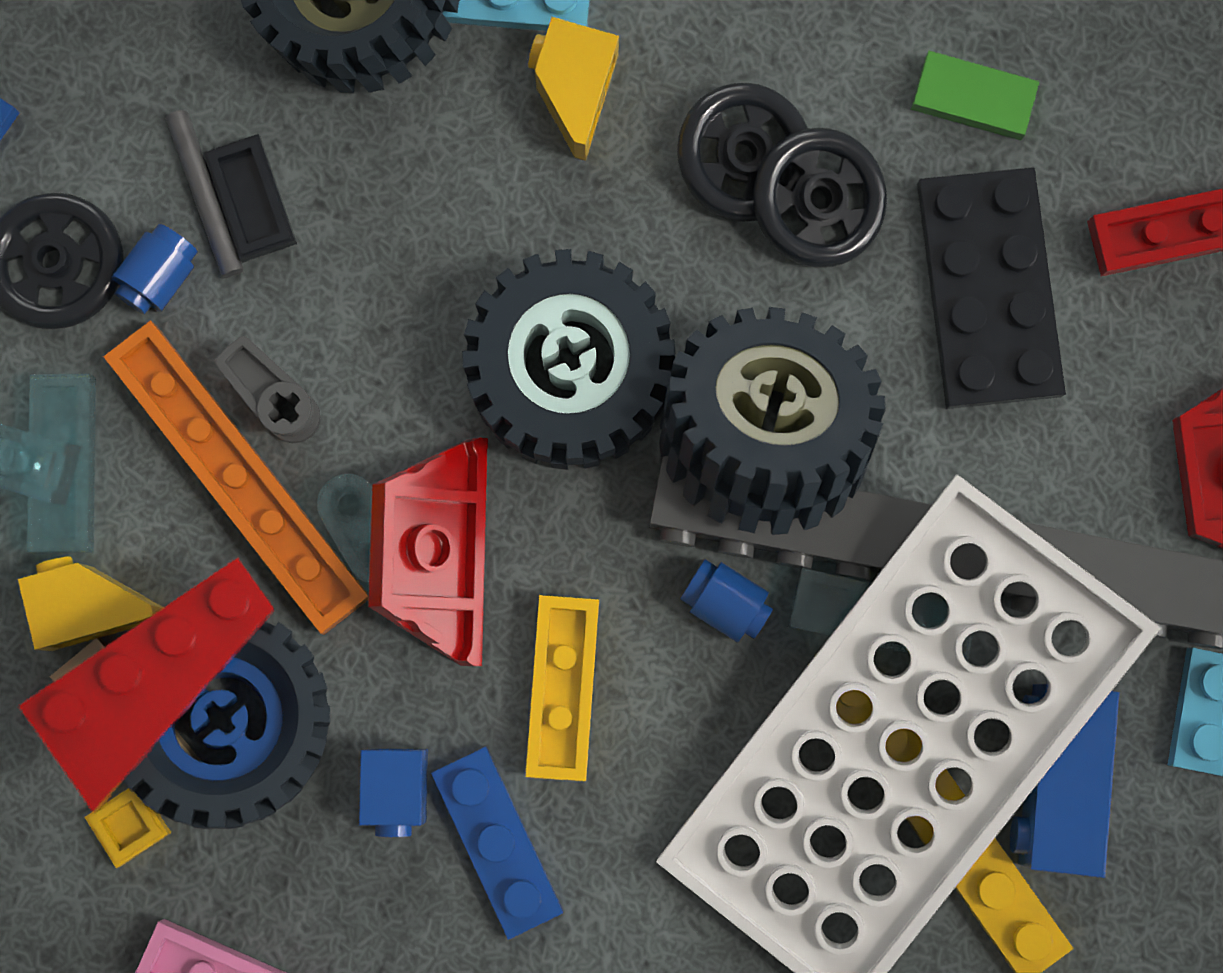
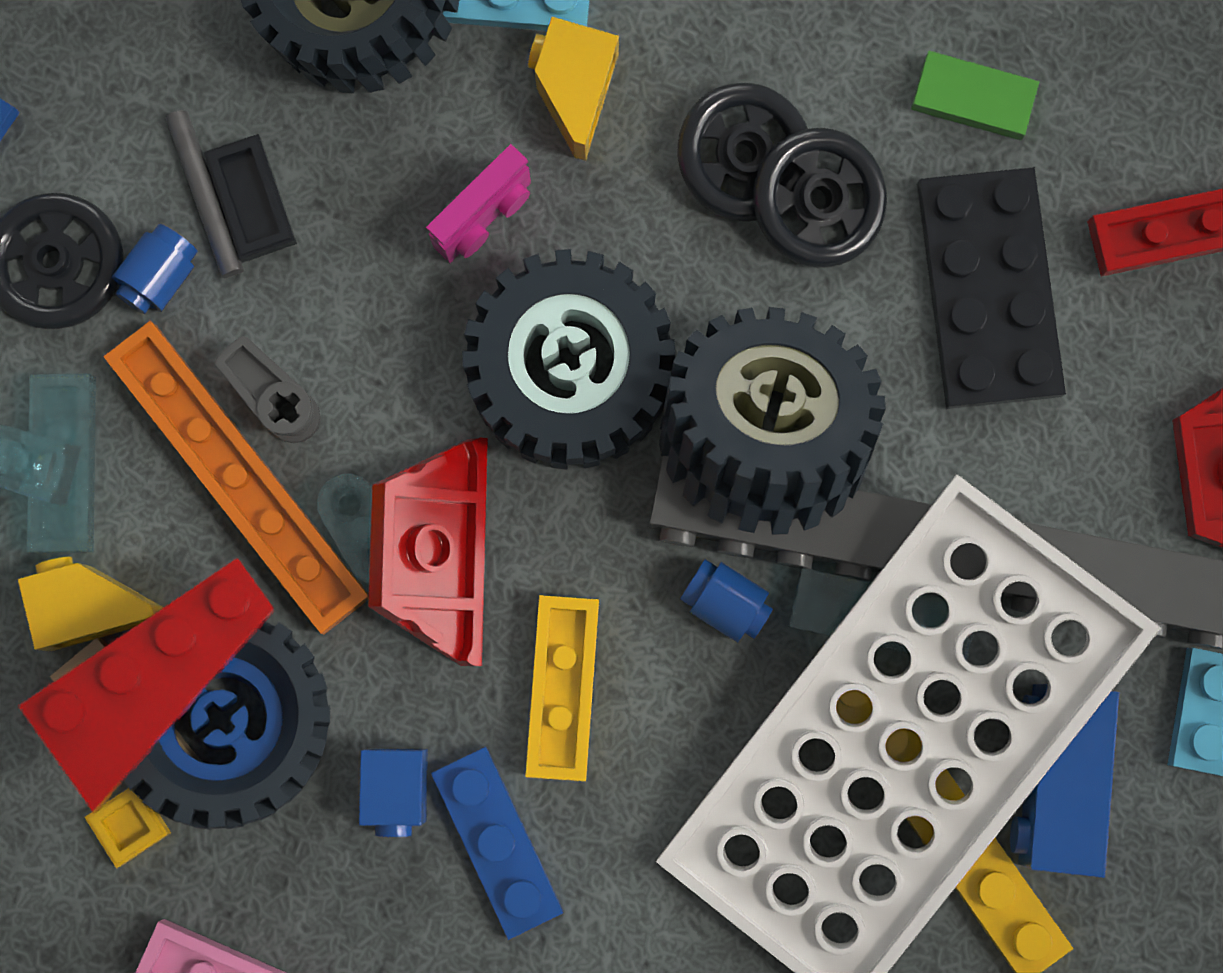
none -> dark pink plate [426,144,531,263]

